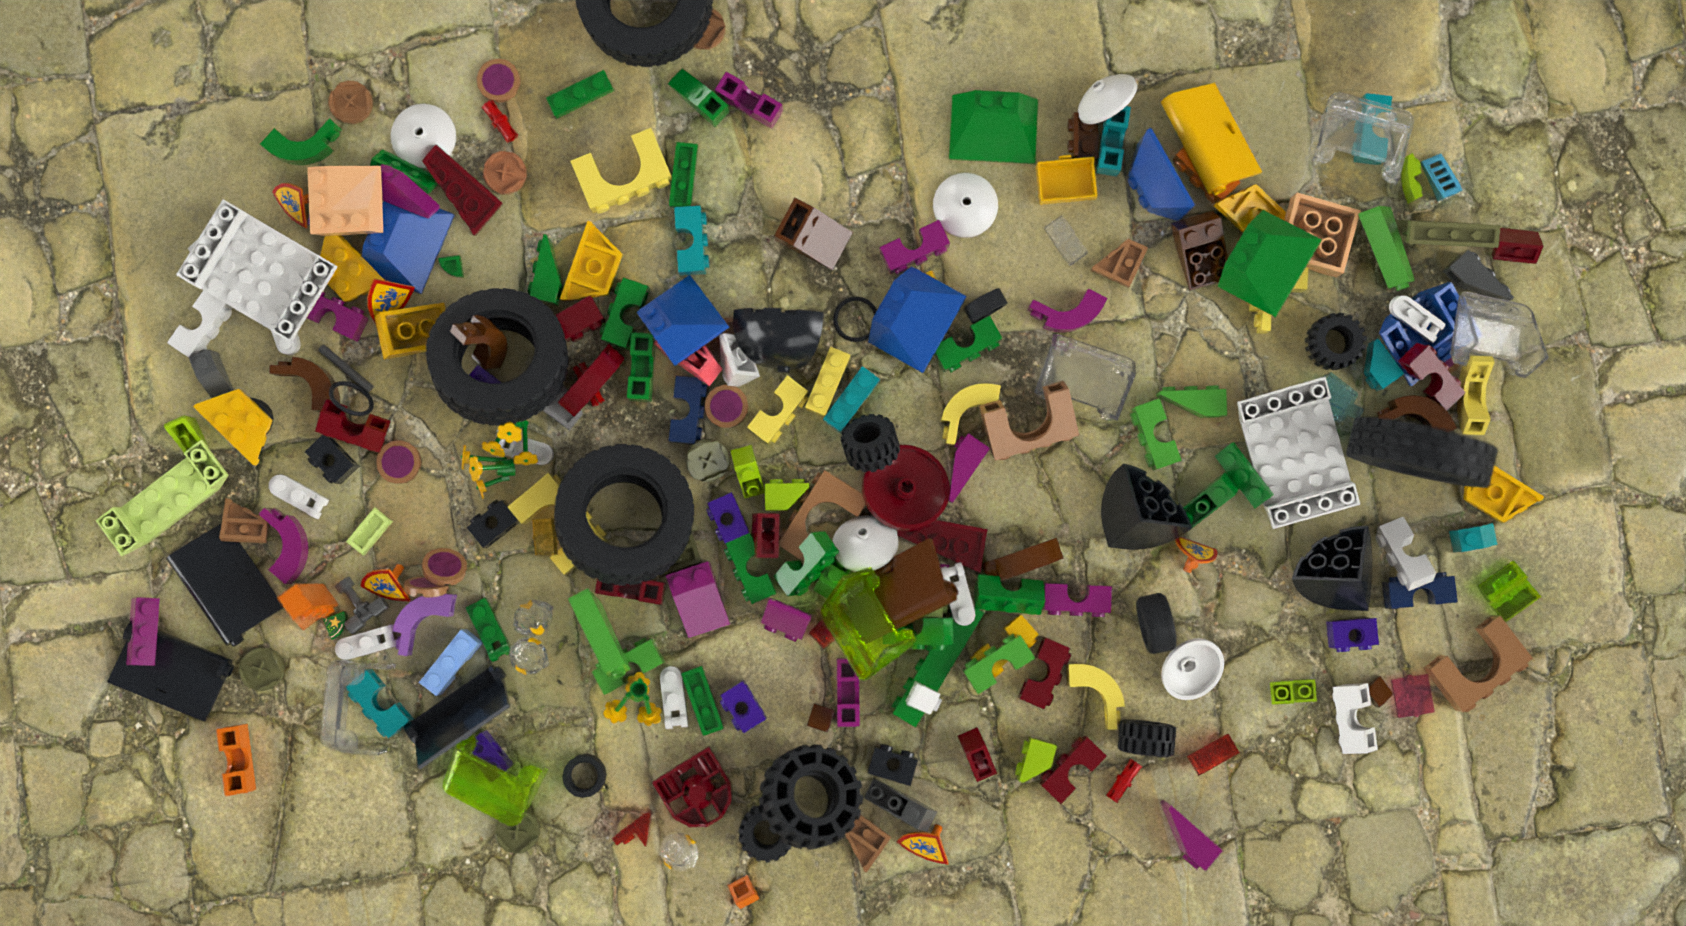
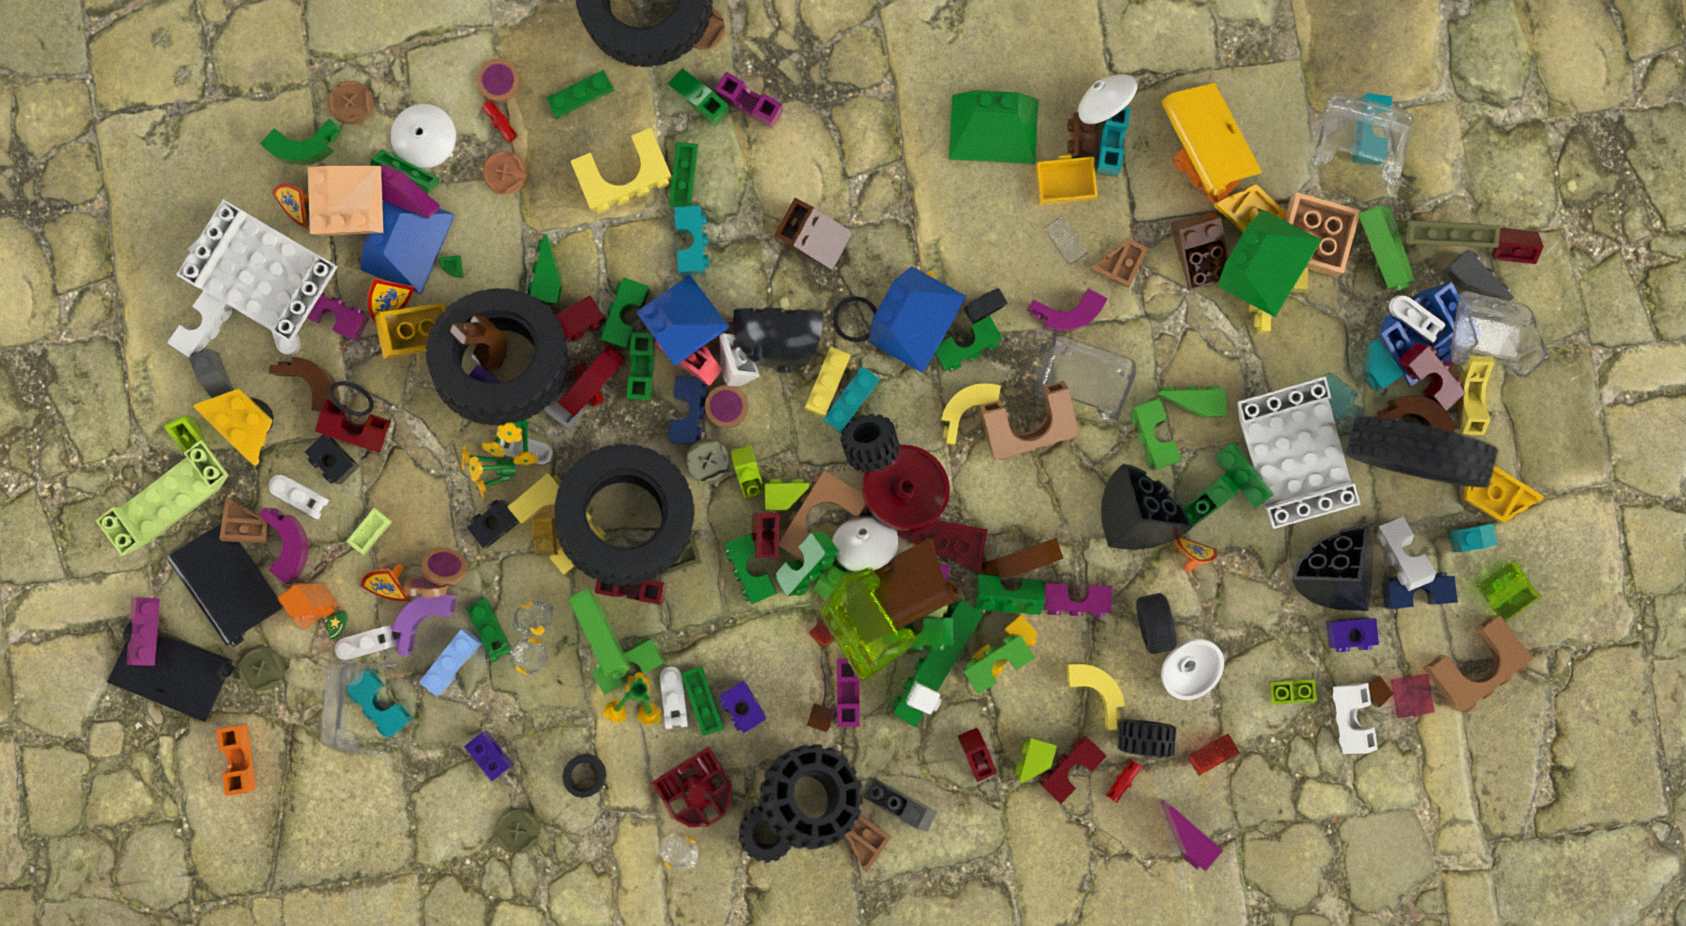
dark grey bar [318,344,374,393] -> none
yellow wing [320,235,384,302] -> none
dark grey bar [335,577,390,634] -> none
tile [376,440,422,484] -> none
black door [404,665,510,769] -> none
dark red wing [422,144,504,236] -> none
clear neon green windscreen [443,732,548,826] -> none
yellow wing [560,221,623,301] -> none
clear red slope [612,809,653,847] -> none
magenta slope [666,561,730,638] -> none
dark purple brick [706,492,750,543] -> none
orange slope [728,875,759,909] -> none
light yellow arch [747,375,809,445] -> none
magenta slope [761,598,812,642] -> none
black brick [867,743,918,786] -> none
magenta arch [879,220,950,275] -> none
shield [897,824,949,865] -> none
white dish [933,173,998,238] -> none
white plate [941,562,975,626] -> none
magenta slope [948,433,990,504] -> none
dark red arch [1018,637,1071,710] -> none
blue slope [1128,128,1195,221] -> none
black tyre [1305,313,1367,370] -> none
lime slope [1401,153,1423,204] -> none
medium azure slope [1420,154,1462,202] -> none

